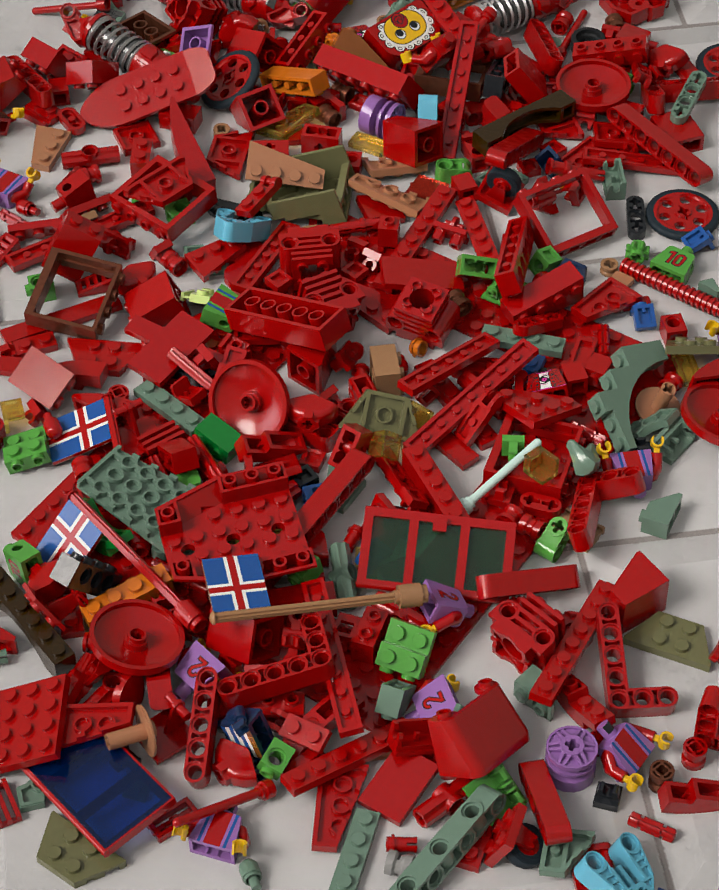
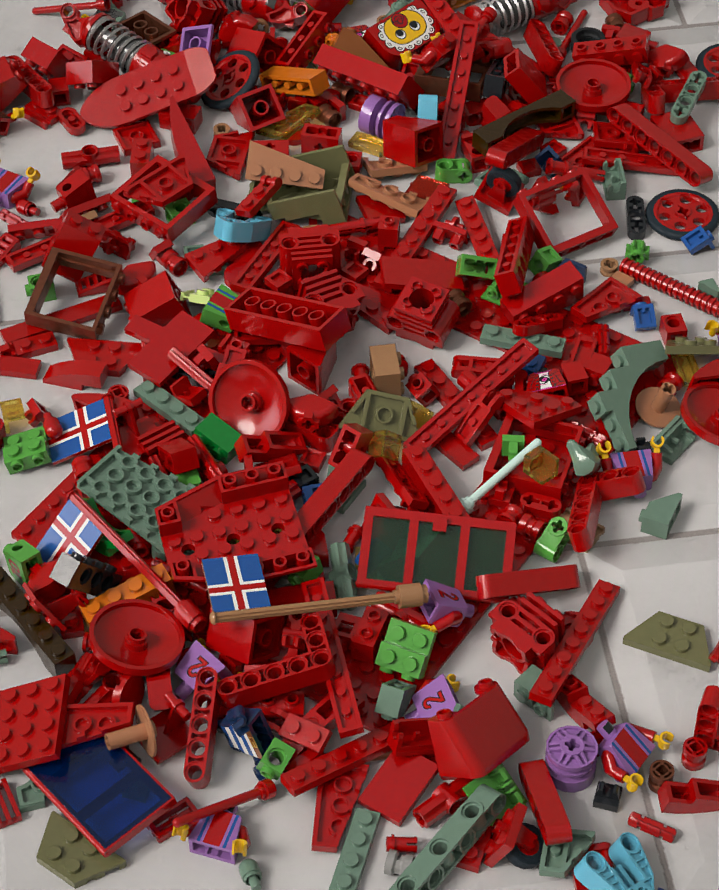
slope [7,346,77,411] -> none
nougat wing [31,125,72,173] -> none
red piece [211,738,257,788] -> none
red hips [329,340,365,373] -> none
red plate [397,332,500,397] -> none
orange plate [409,338,428,358] -> none
red brick [451,172,478,201] -> none
red beam [595,601,678,718] -> none
red slope [607,551,670,634] -> none
sand green tile [631,408,680,440] -> none
bright green torso [650,246,695,285] -> none

